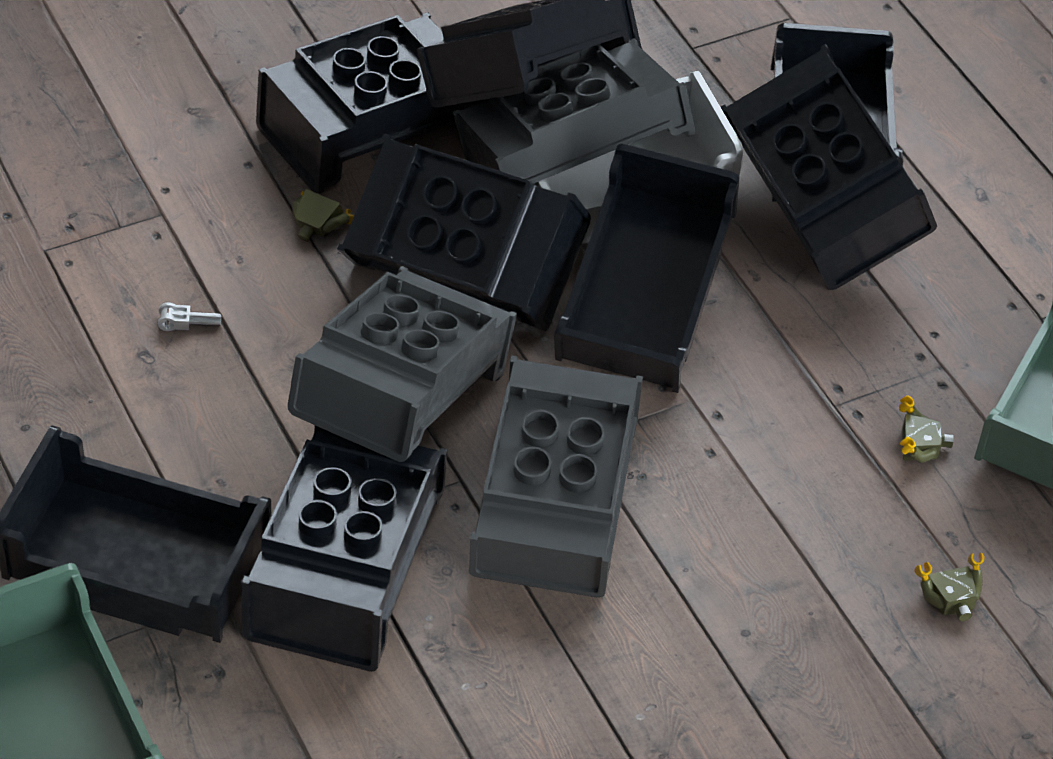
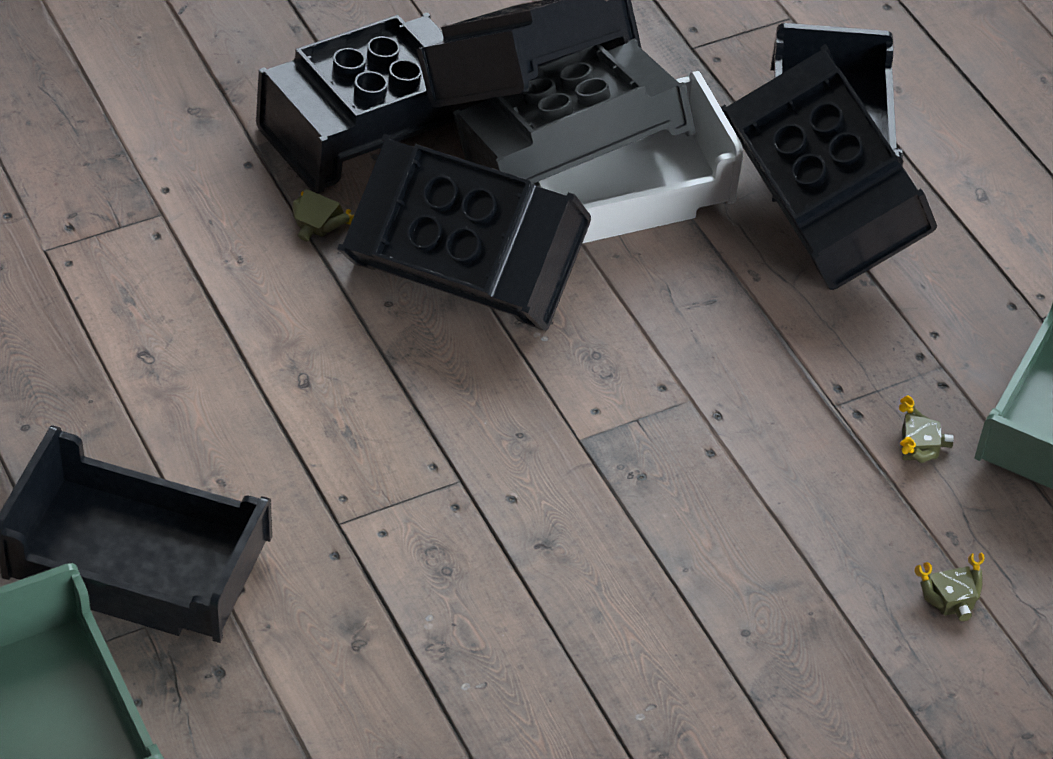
white connector [158,302,222,331] -> none
black piece [242,425,447,672] -> none
dark grey piece [287,266,517,462] -> none
dark grey piece [469,355,643,598] -> none
black piece [554,144,739,393] -> none

